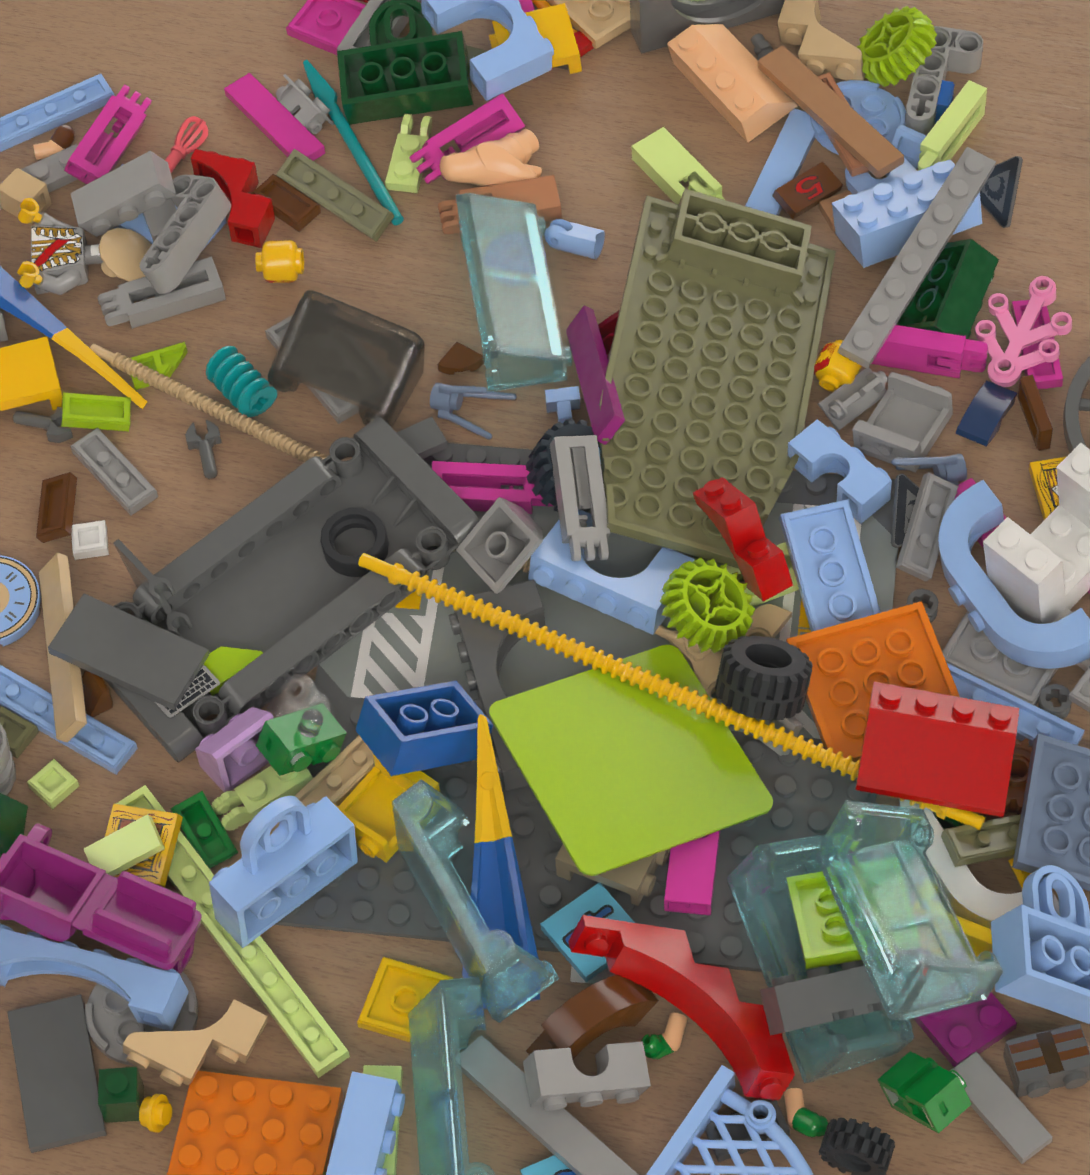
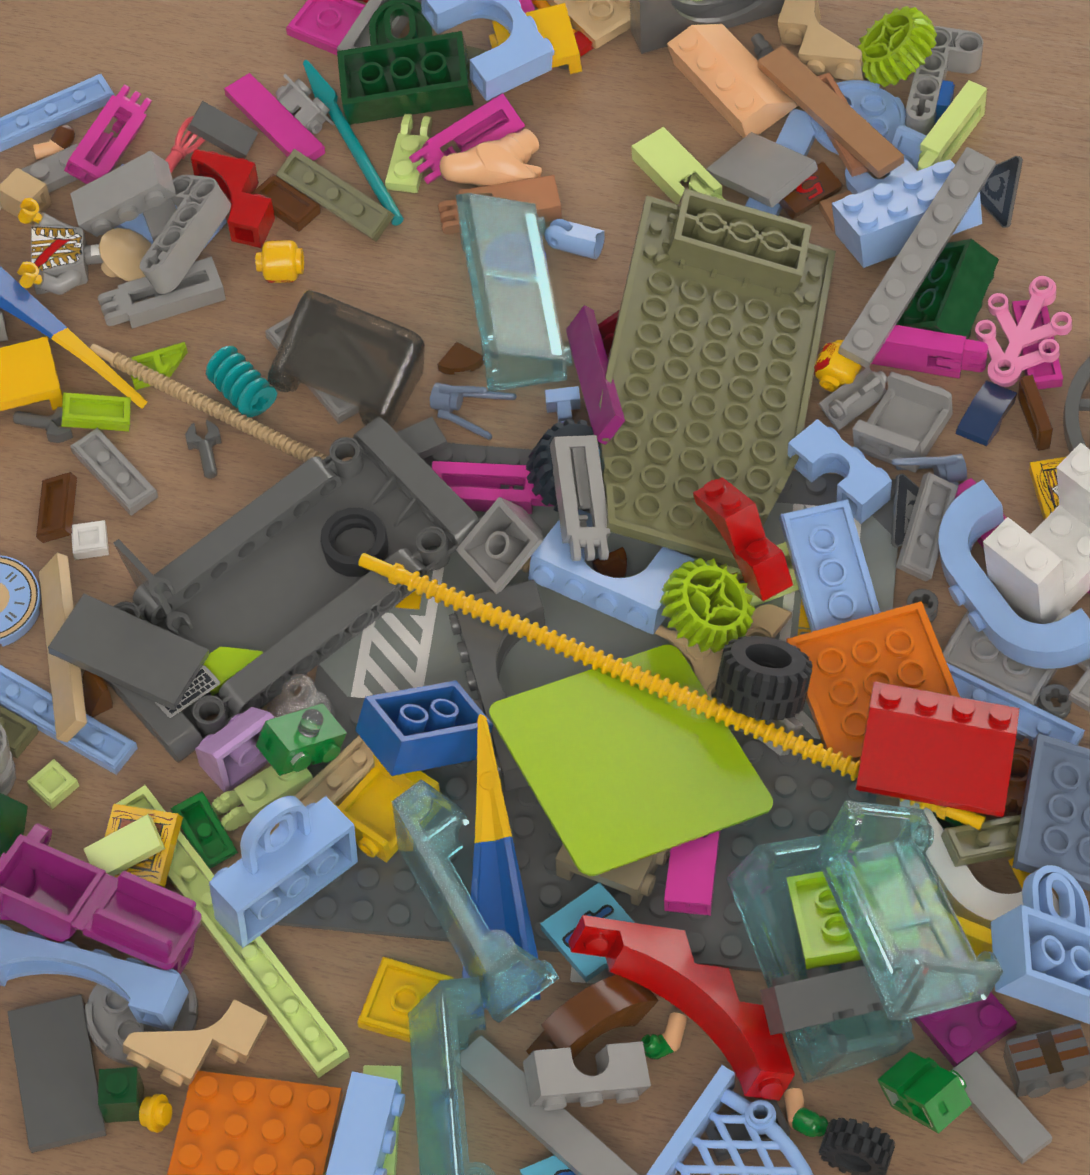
none -> dark grey tile [187,101,258,159]
none -> reddish brown tile [592,547,627,578]
none -> light grey tile [706,132,818,207]

